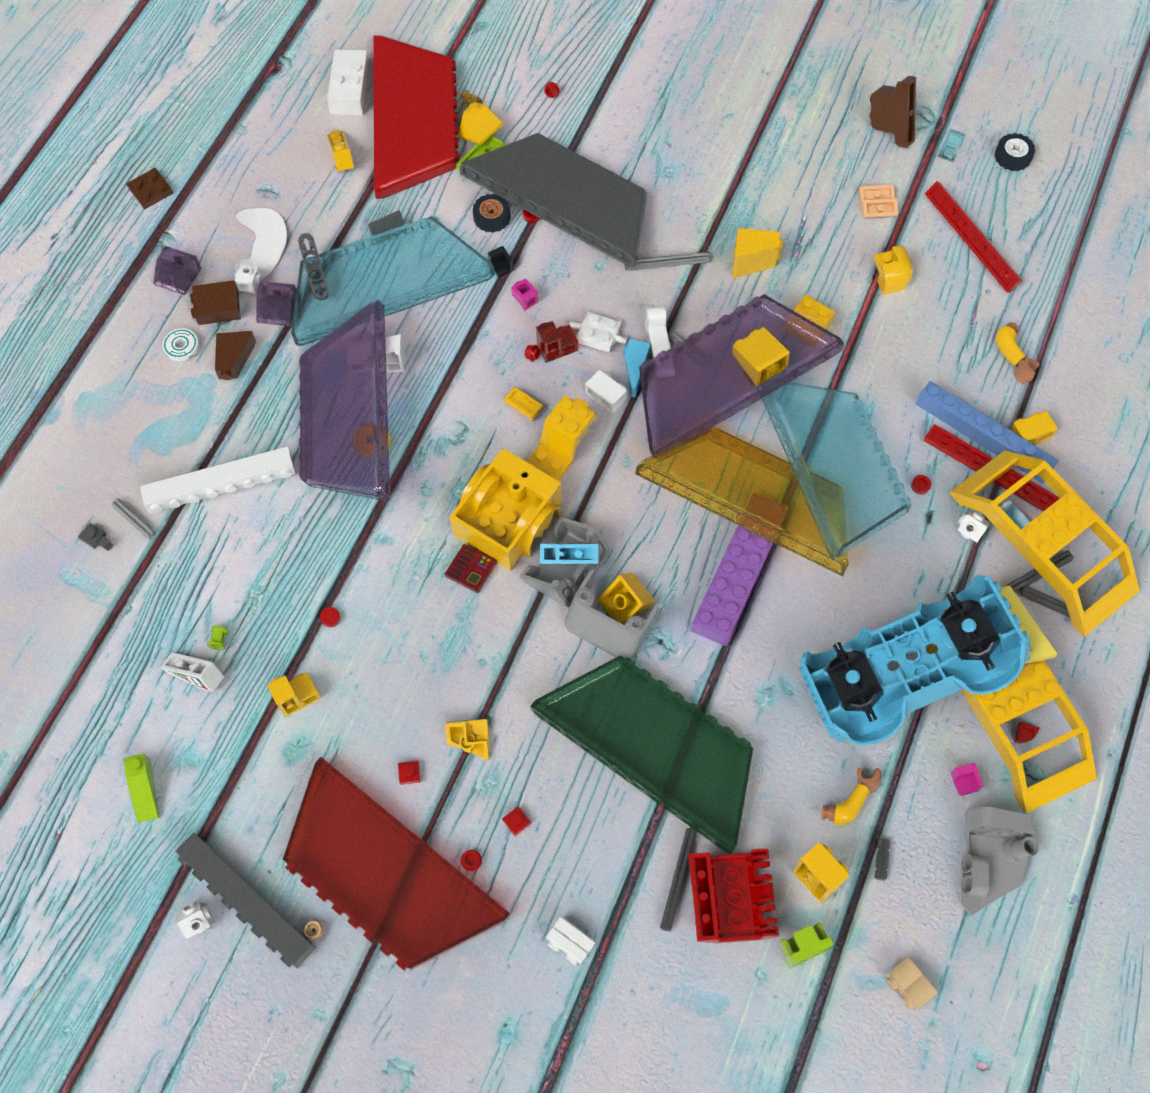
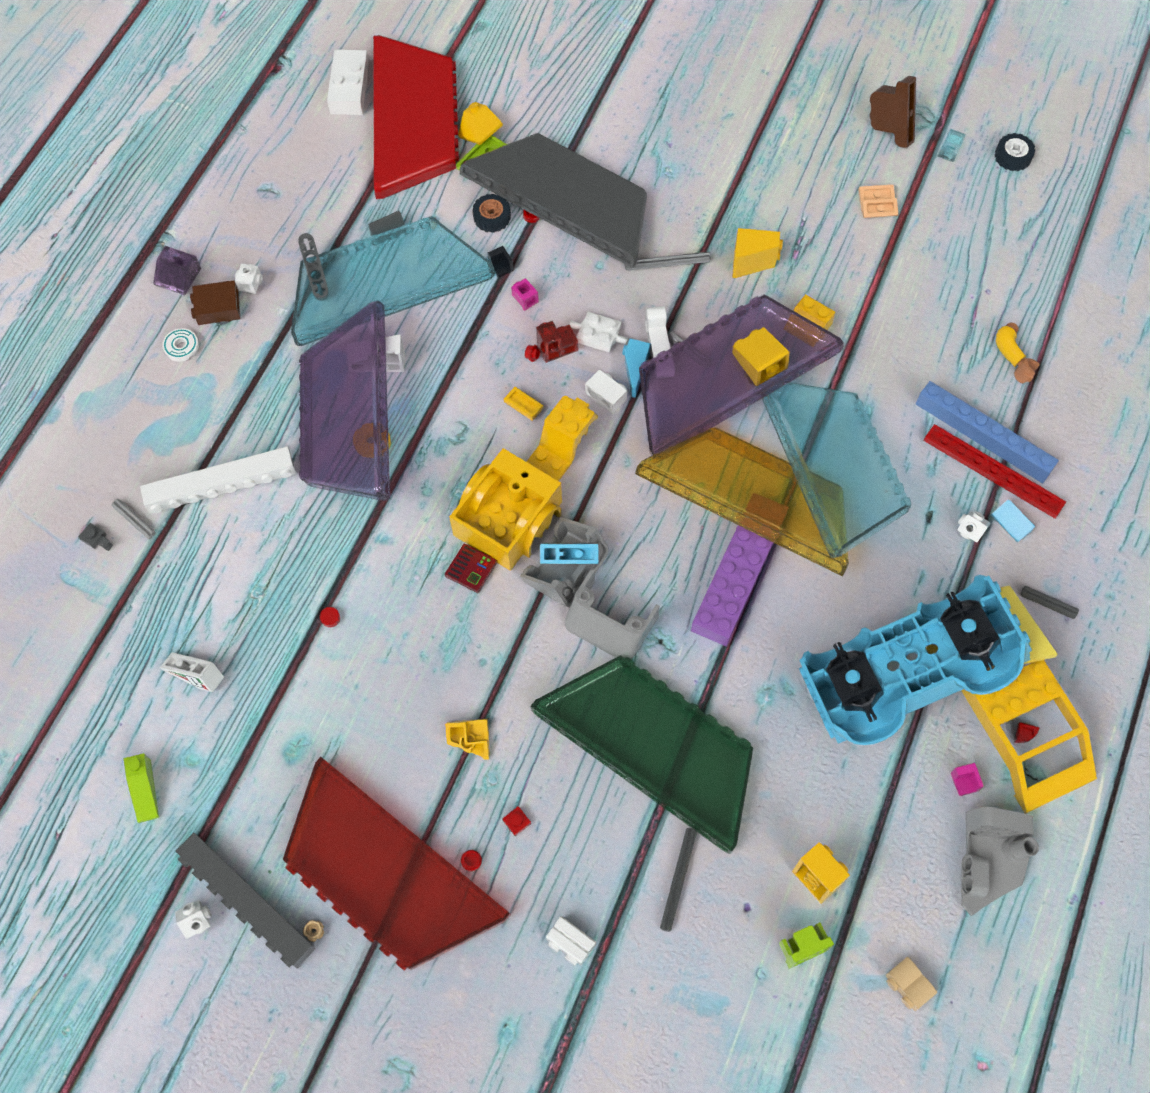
reddish brown plate [126,168,174,210] -> none
lime bush [207,625,229,650] -> none
reddish brown slope [215,331,256,380] -> none
white sticker [235,208,287,278] -> none
clear purple slope [256,281,299,326] -> none
yellow brick [267,673,321,717] -> none
yellow slope [327,130,354,171] -> none
red plate [398,761,421,785] -> none
clear yellow cone [461,90,482,108] -> none
red plate [544,82,560,98] -> none
yellow slope [597,572,656,625] -> none
red slope [688,848,779,944] -> none
yellow piece [821,768,882,826] -> none
yellow brick [874,246,913,295] -> none
dark grey axle [875,838,890,881] -> none
red tile [911,475,931,495] -> none
red plate [924,181,1023,293] -> none
yellow window [949,450,1140,637] -> none
dark grey axle [1003,551,1074,593] -> none
yellow brick [1011,411,1058,445] -> none

